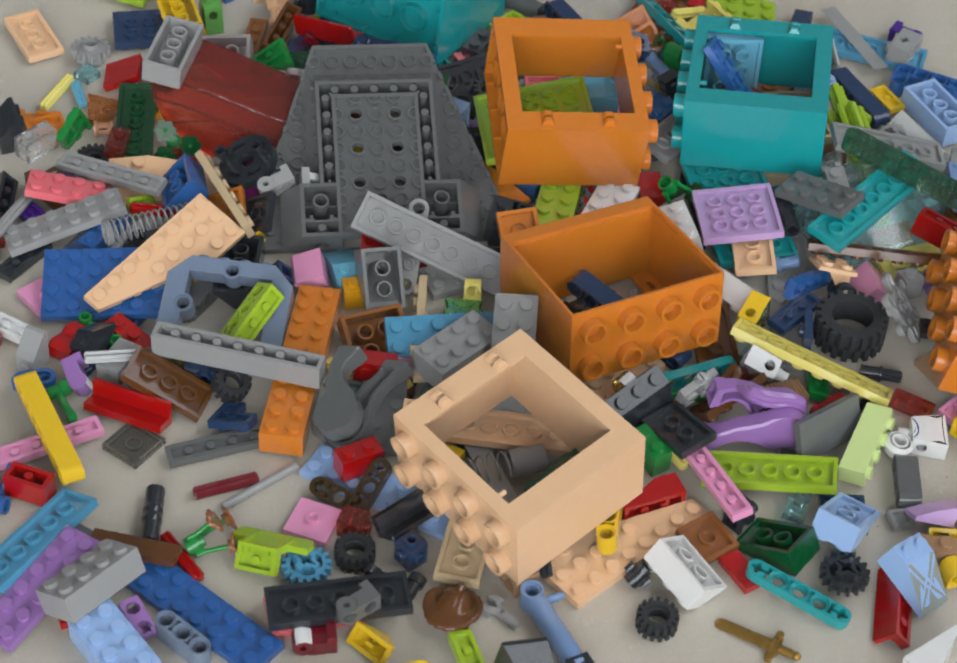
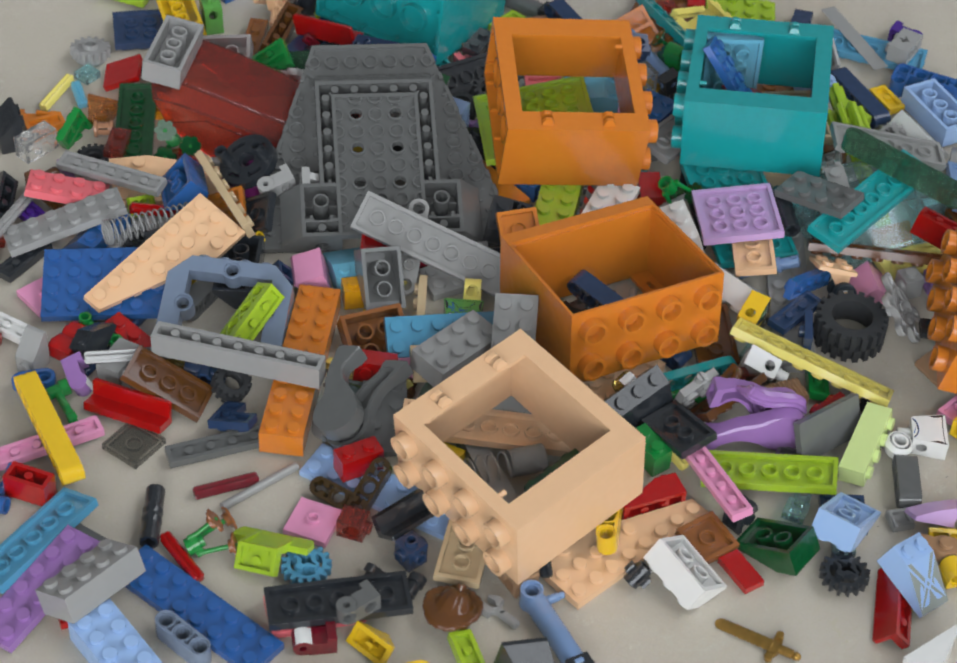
light nougat plate [3,9,64,63] -> none
reddish brown tile [91,528,183,568] -> none
medium lavender leg [118,594,157,641] -> none
black tyre [334,530,376,574] -> none
black tyre [635,597,680,643] -> none
teal beam [745,559,852,629] -> none
black axle [859,364,902,383] -> none
clear red plate [888,388,936,417] -> none

